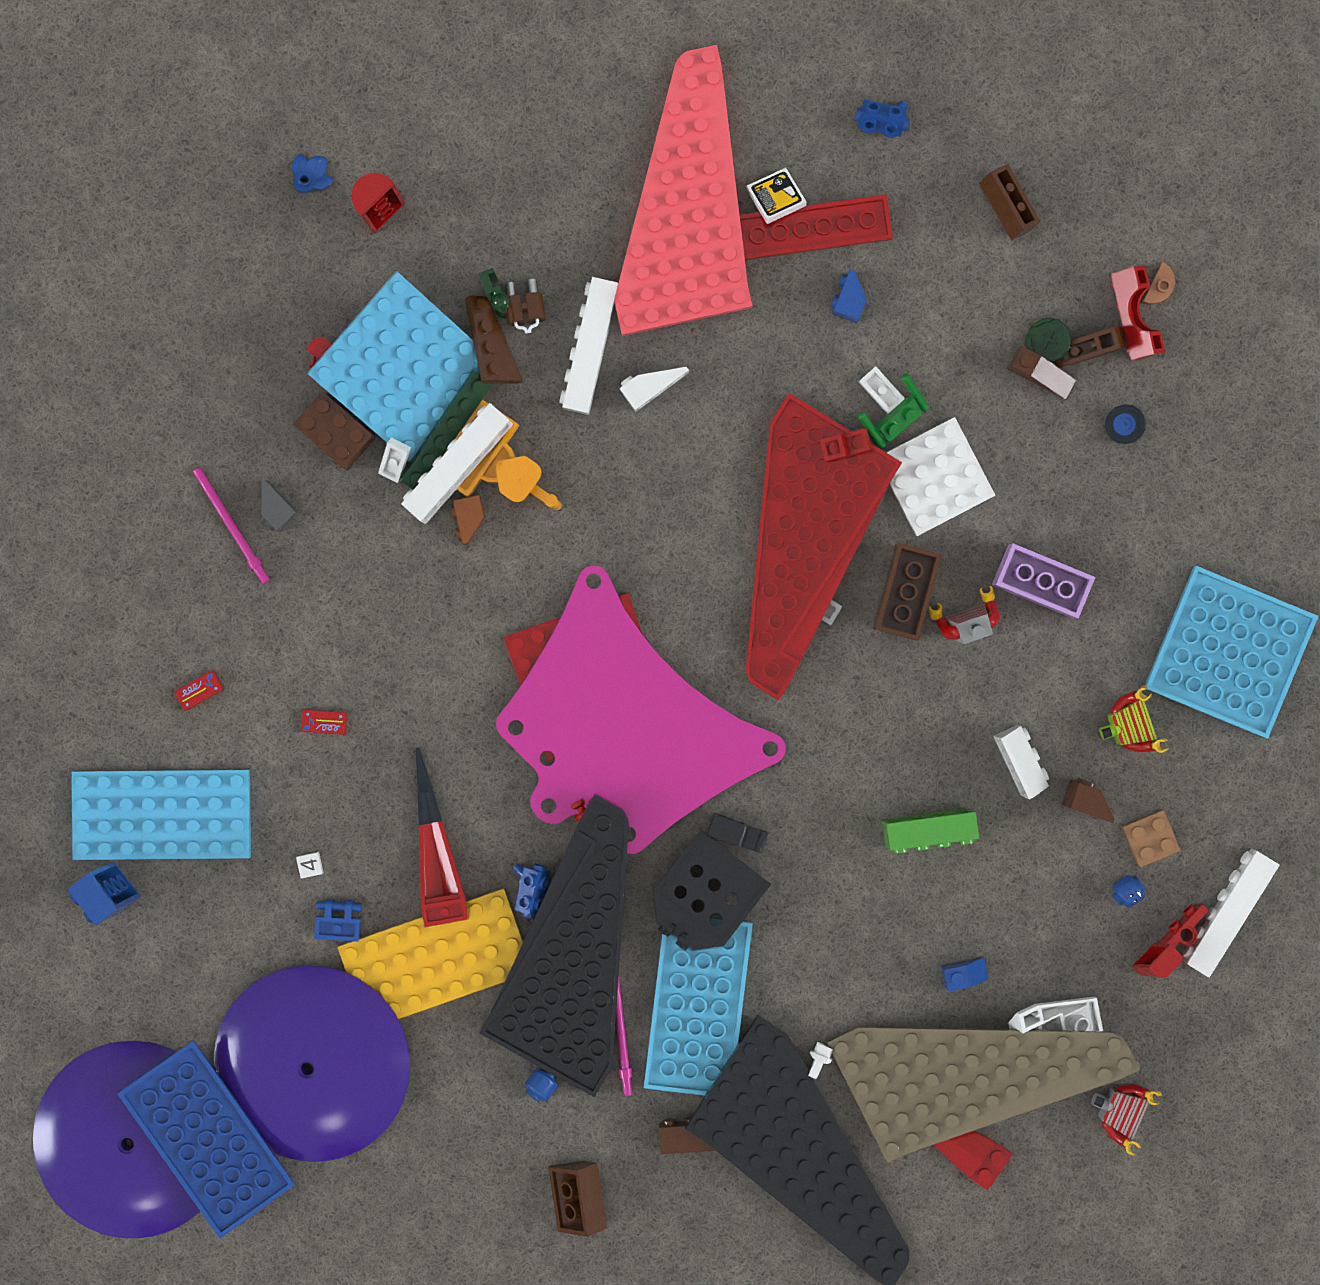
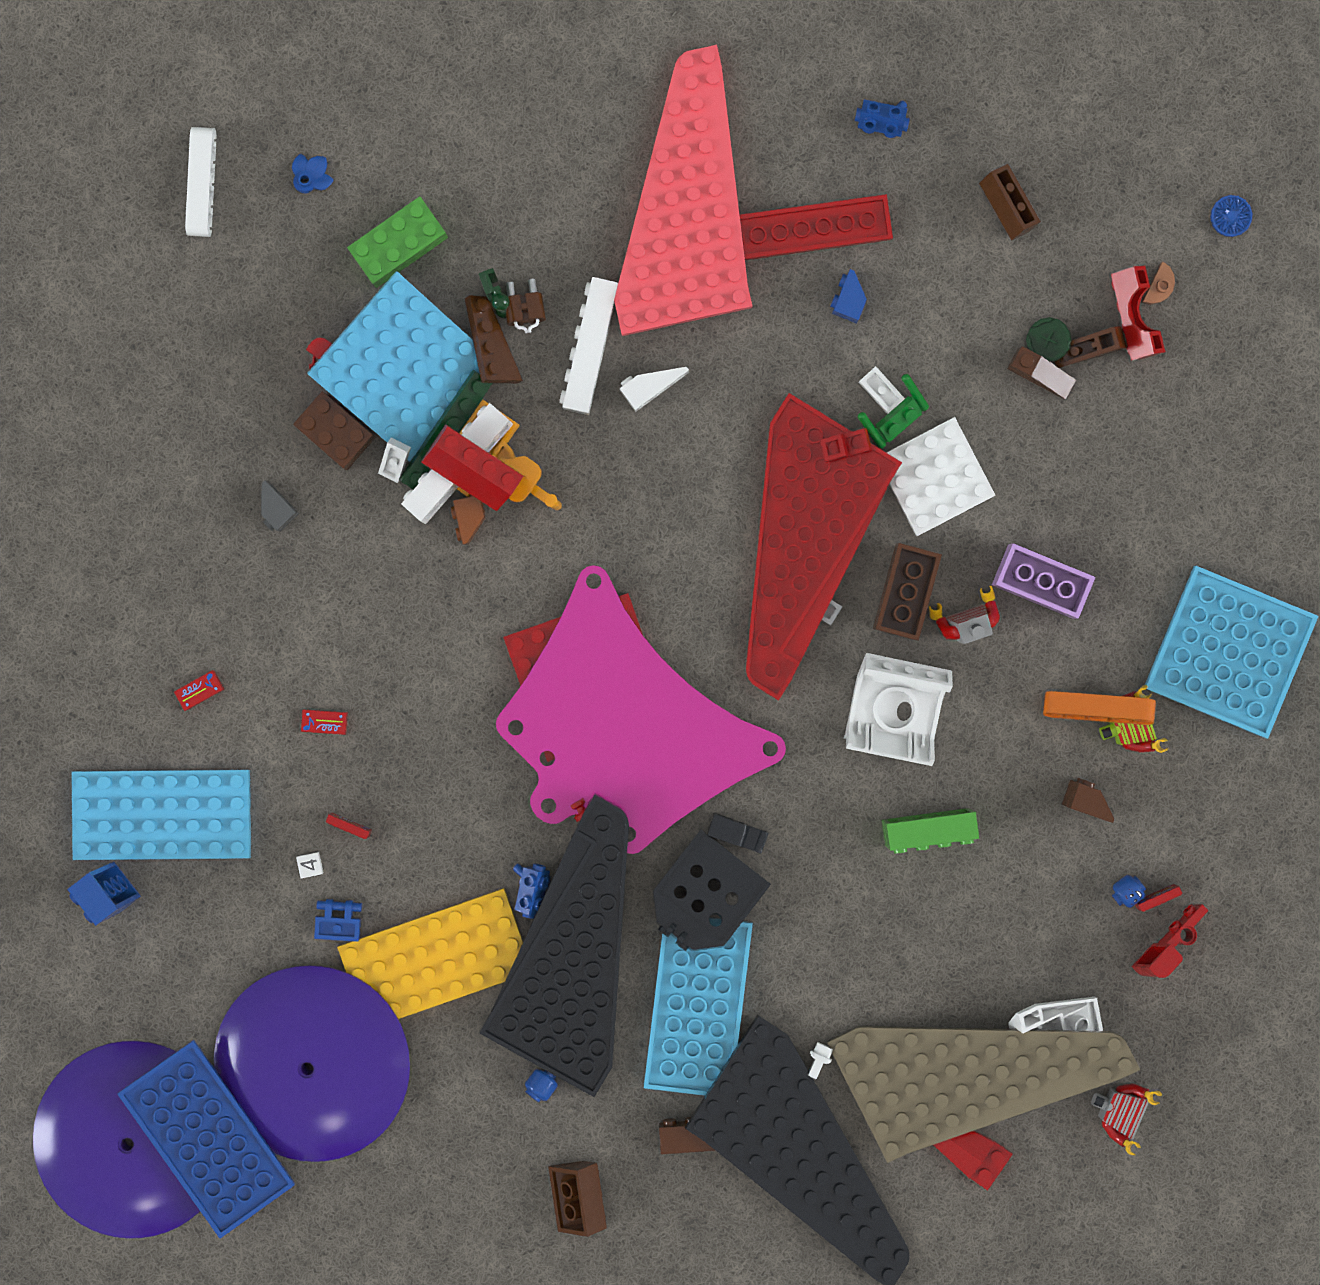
dark pink bar [193,468,270,585] -> none
red brick [351,173,405,233] -> none
red plate [416,747,469,927] -> none
dark pink bar [615,977,633,1096] -> none
tile [747,168,807,224] -> none
blue slope [941,957,988,992] -> none
white slope [993,725,1049,799] -> none
black wheel [1105,404,1146,444] -> none
medium nougat plate [1122,810,1181,867] -> none
white brick [1182,849,1280,978] -> none
none -> white beam [185,127,217,237]
none -> red tile [325,813,372,839]
none -> bright green brick [347,196,448,288]
none -> red slope [421,424,524,511]
none -> white panel [844,653,953,766]
none -> orange beam [1043,691,1156,725]
none -> red tile [1135,884,1182,912]
none -> blue wheel [1210,195,1253,237]

